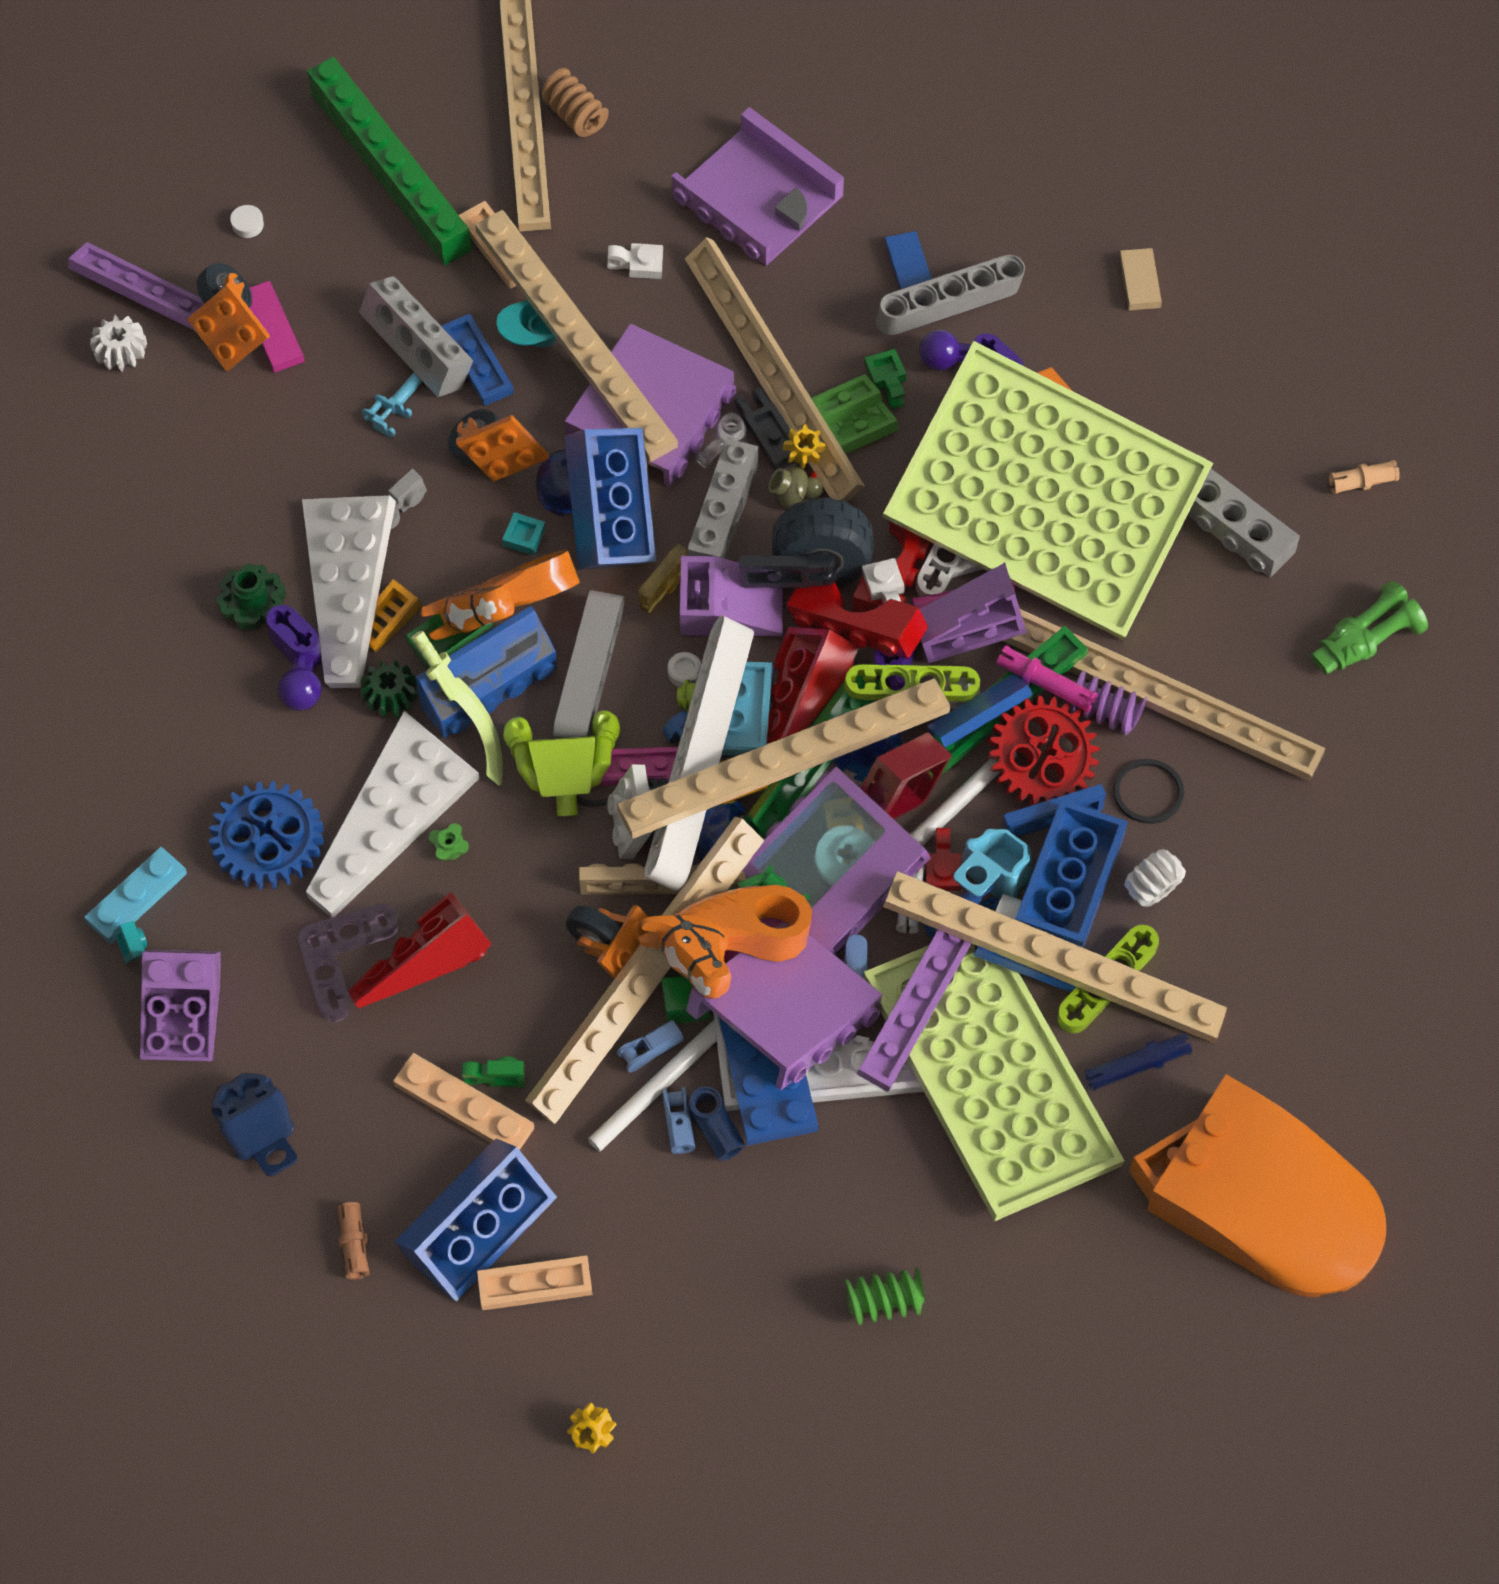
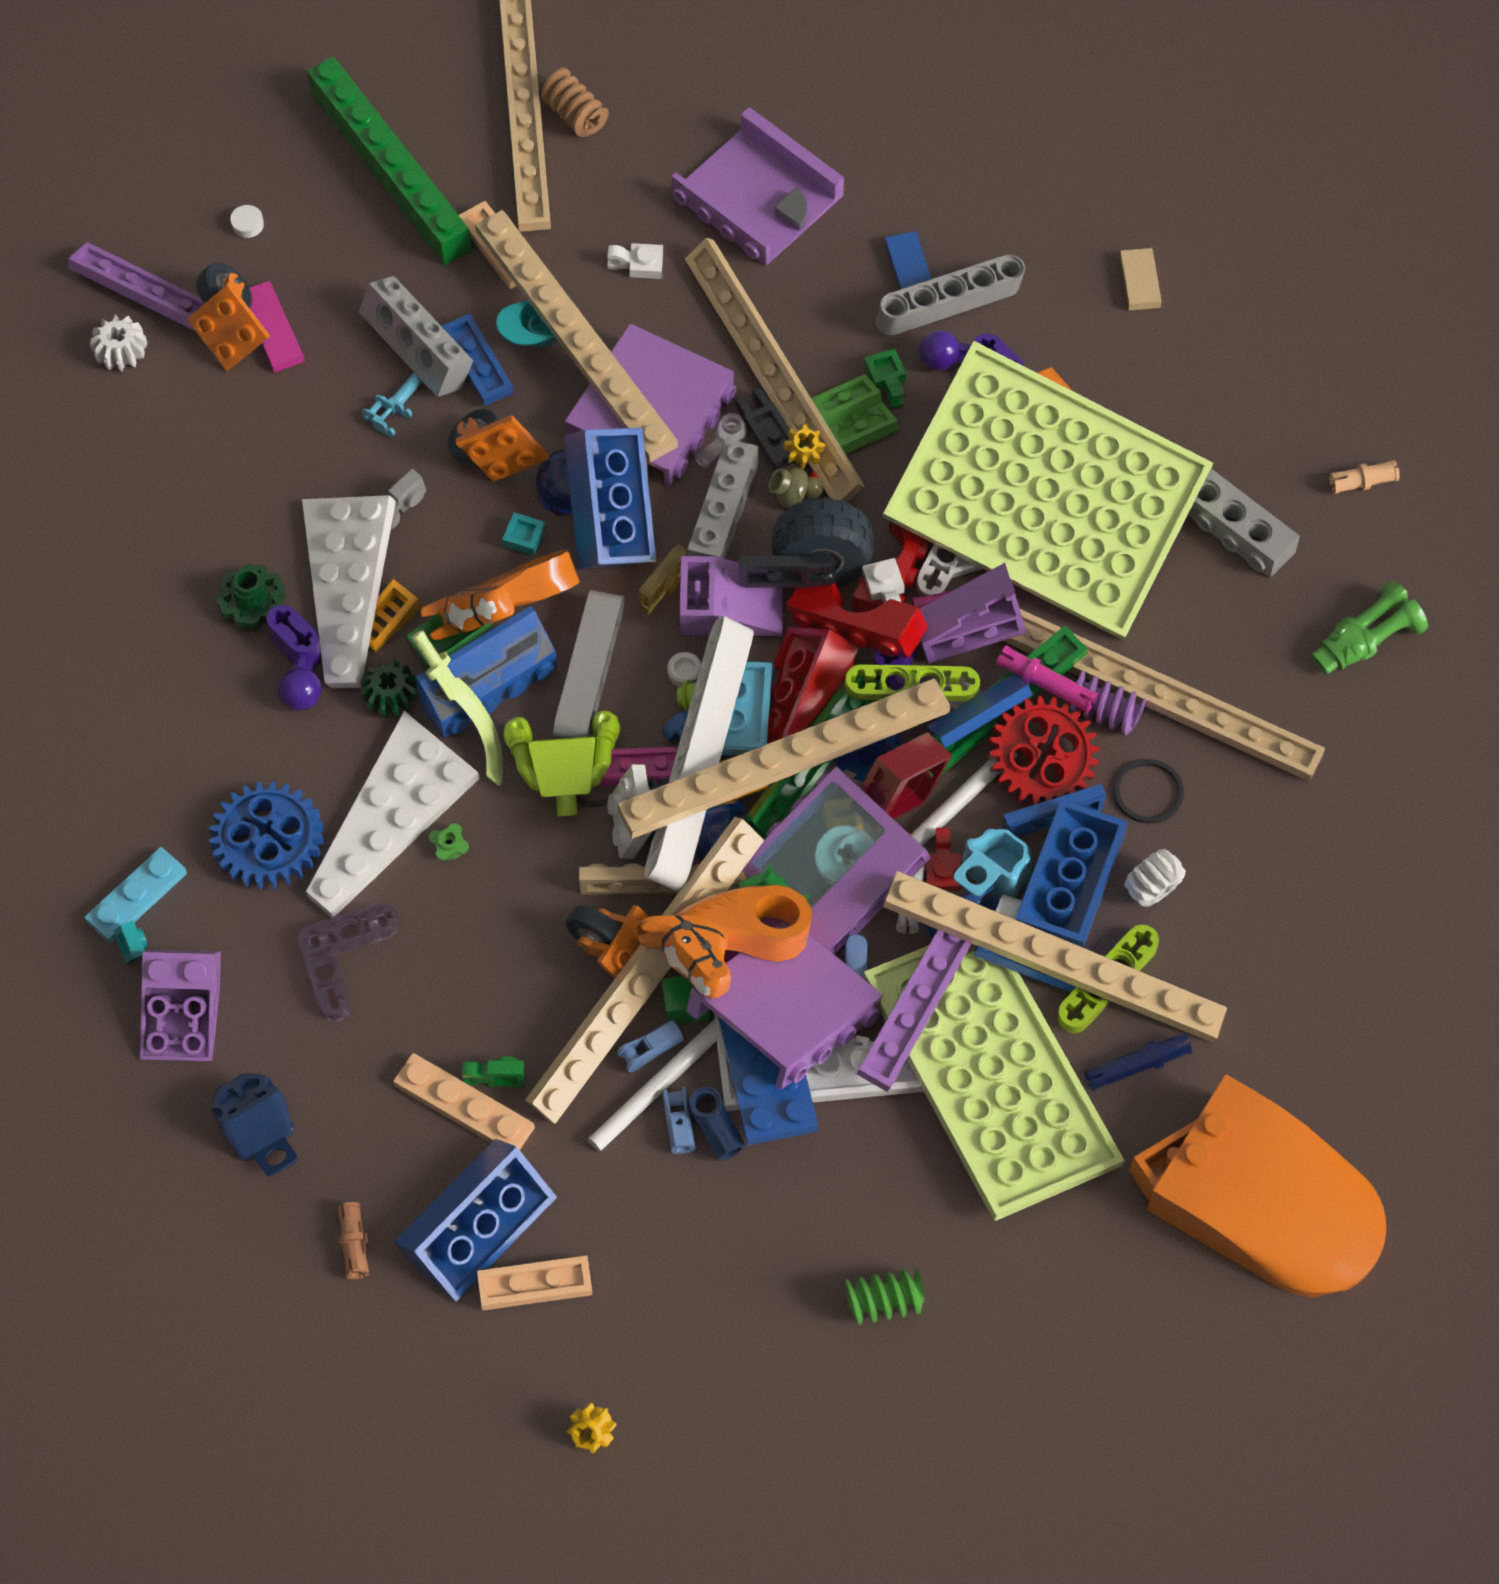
red wedge [348,892,492,1008] -> none

